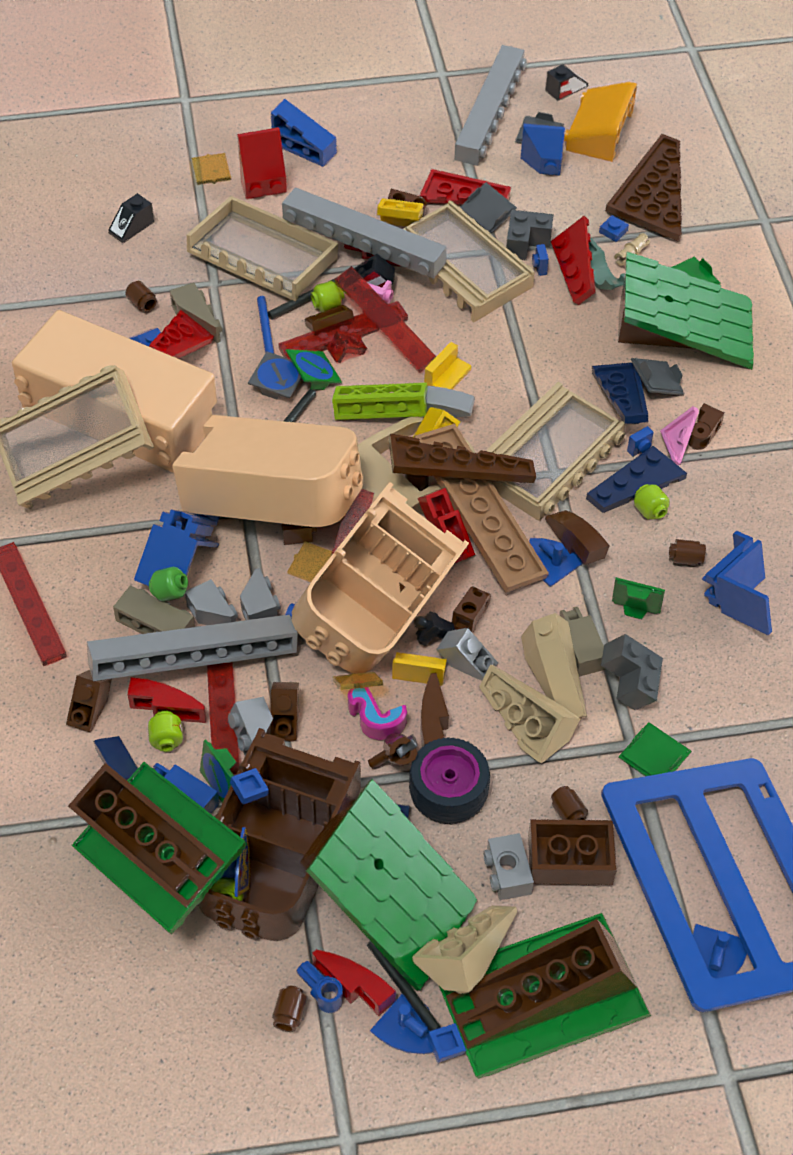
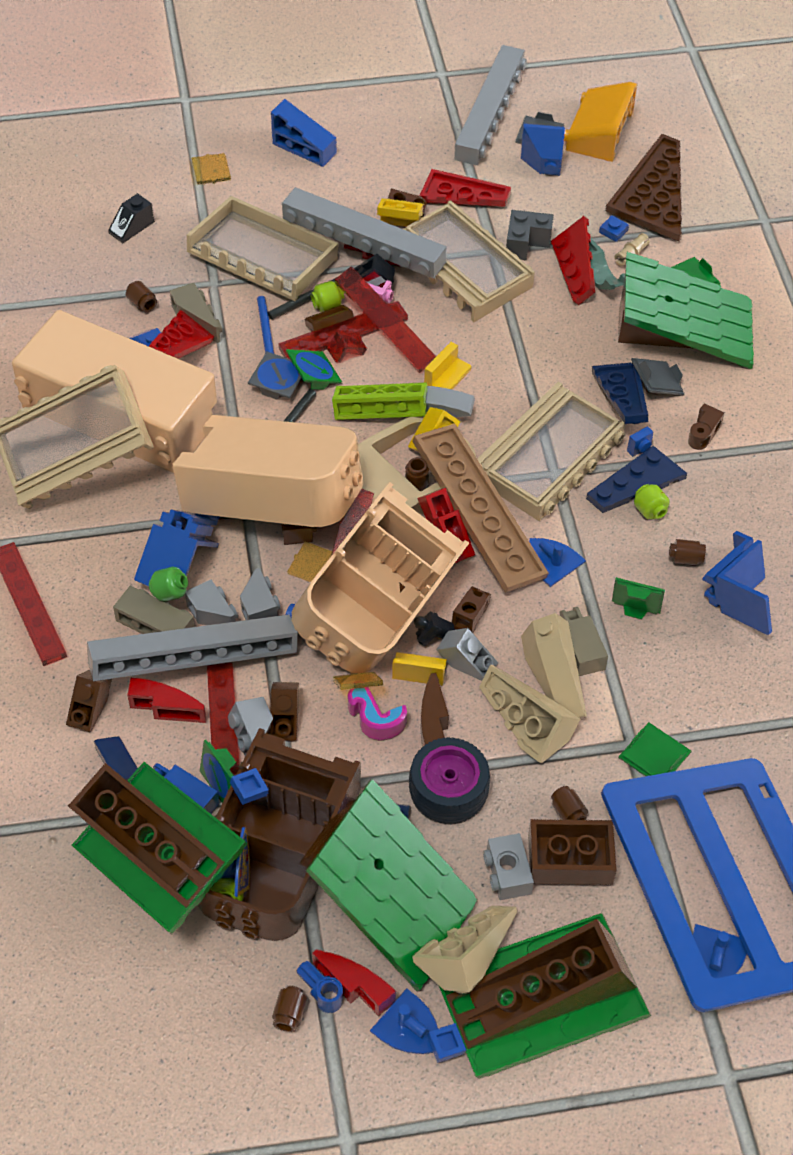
lime head [148,711,183,752] -> none
red slope [237,127,287,199] -> none
pearl dark grey bar [367,941,441,1031] -> none
reddish brown piece [368,733,418,769] -> none
reddish brown wing [388,434,536,483] -> none
dark grey piece [460,182,517,234] -> none
blue plate [532,244,549,276] -> none
black slope [545,64,589,101] -> none
reddish brown slope [545,510,610,565] -> none
dark grey brick [601,634,663,711] -> none
bright pink tile [660,406,699,465] -> none

